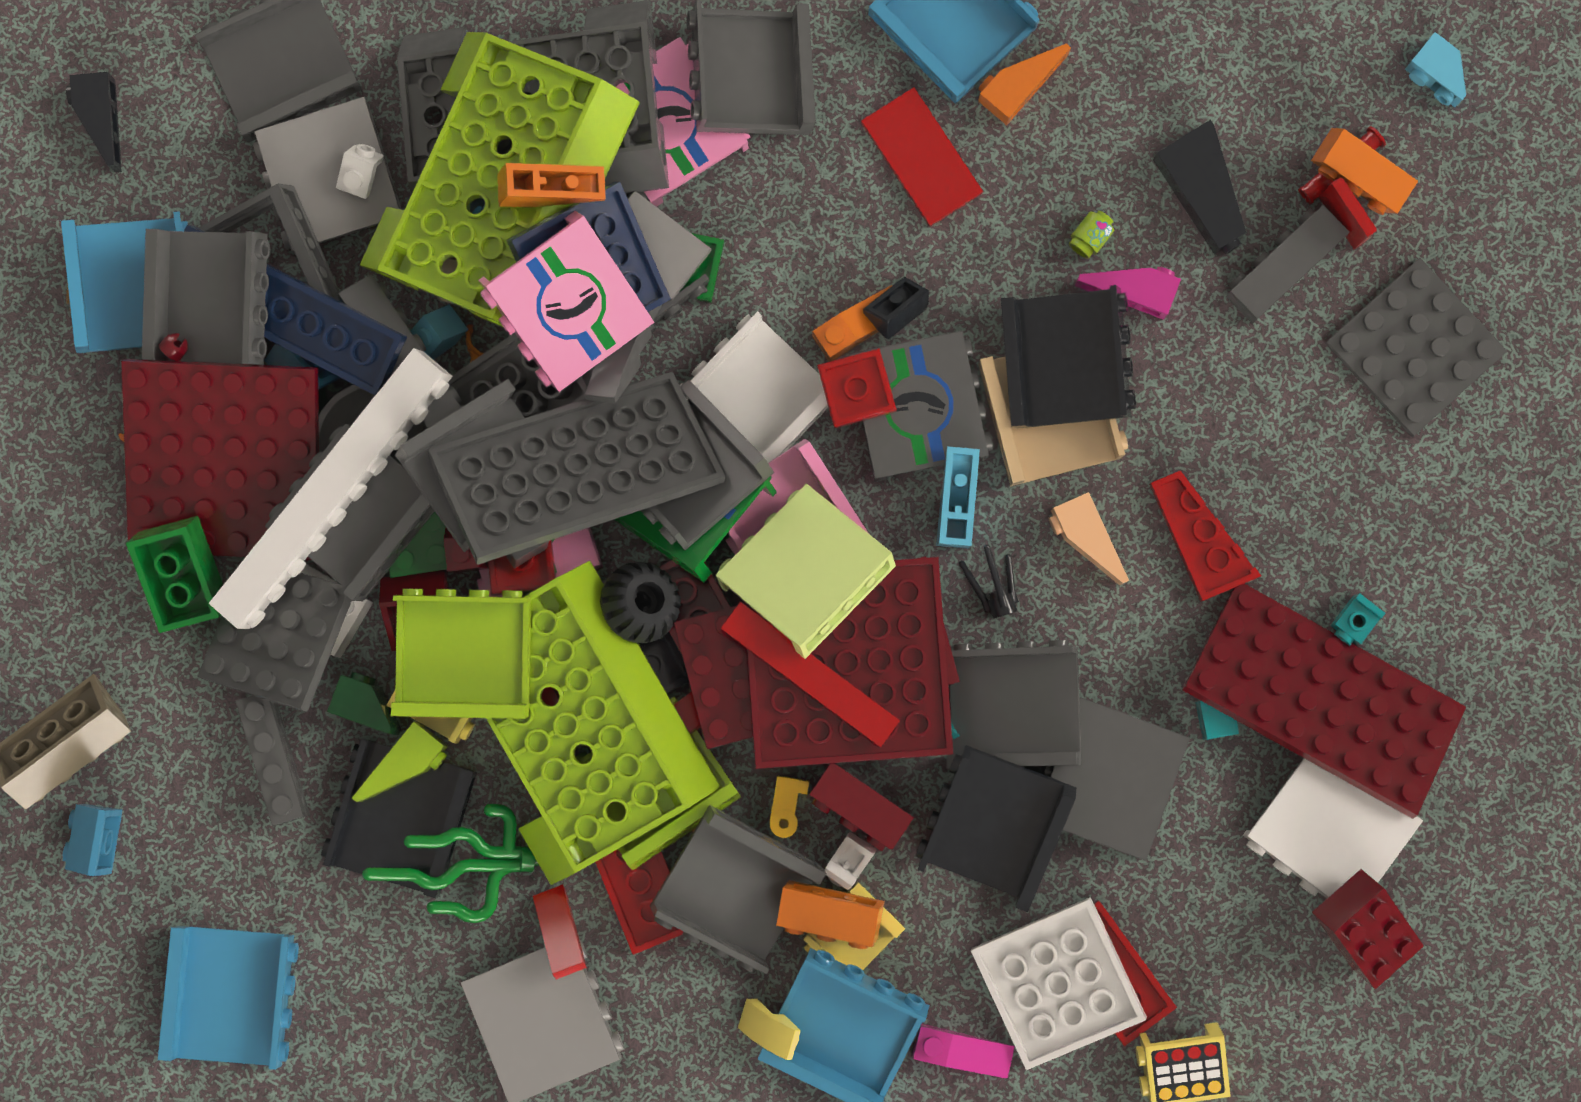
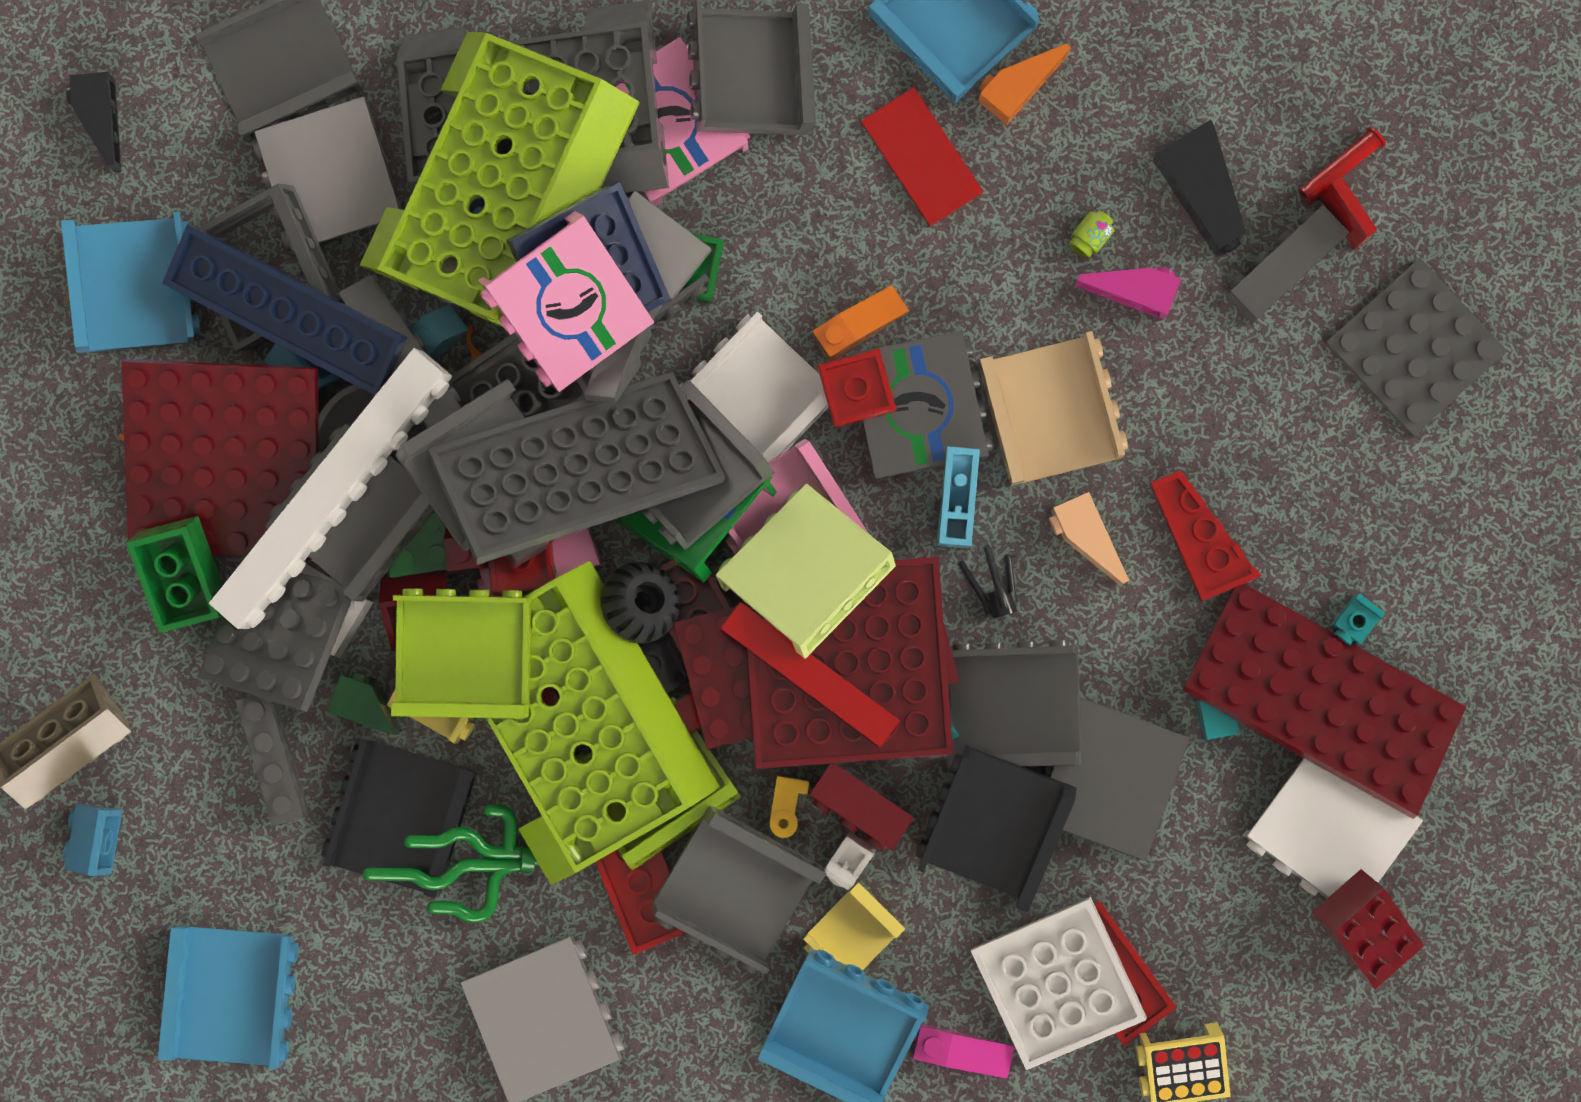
dark grey panel [142,229,270,365] -> none
dark red hinge [158,333,188,361] -> none
white bracket [336,144,384,199] -> none
lime slope [352,721,448,802] -> none
orange slope [497,163,606,208] -> none
red tile [533,884,587,980] -> none
light yellow slope [738,999,801,1060] -> none
orange brick [776,880,885,949] -> none
black slope [863,276,929,339] -> none
black panel [1001,285,1136,429] -> none
orange brick [1311,128,1418,215] -> none
medium azure slope [1405,32,1466,107] -> none

